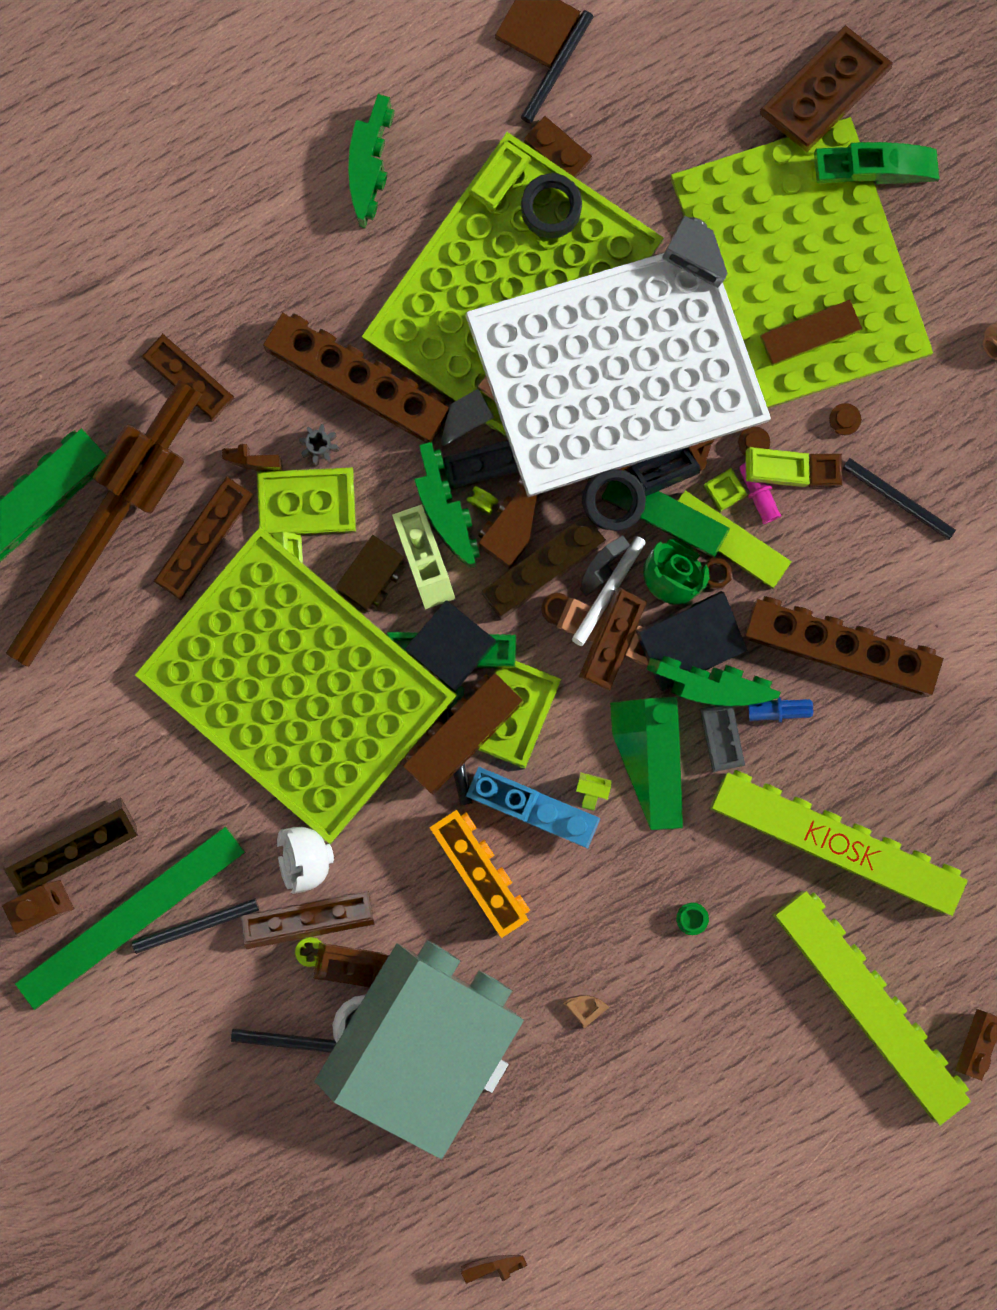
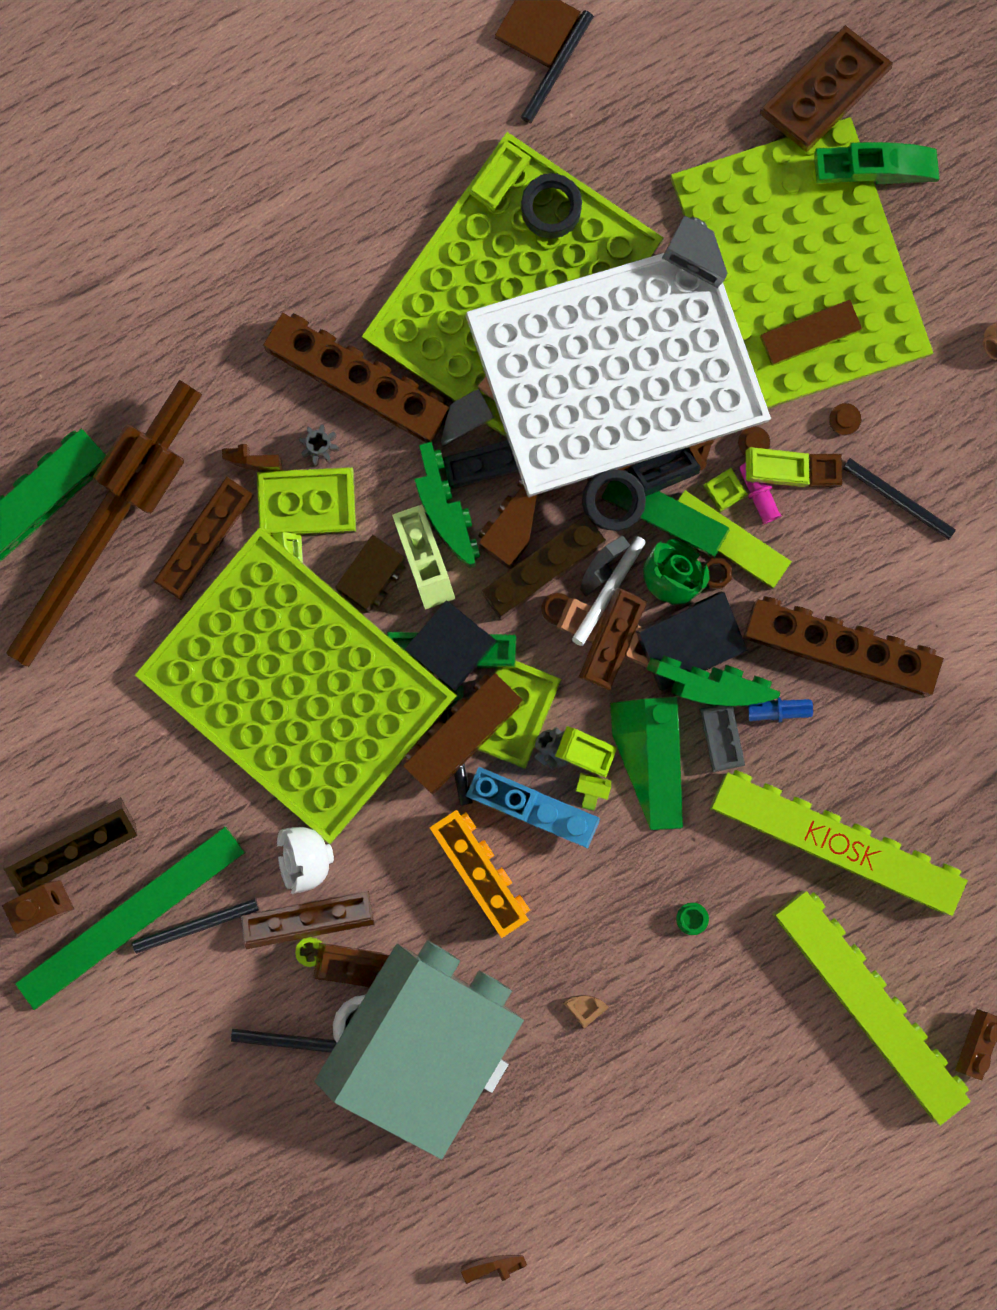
reddish brown tile [141,333,234,421] -> none
green slope [348,94,395,228] -> none
lime bush [467,486,499,515] -> none
reddish brown plate [524,116,592,178] -> none
none -> dark grey gear [534,727,569,770]
none -> lime tile [555,726,617,778]

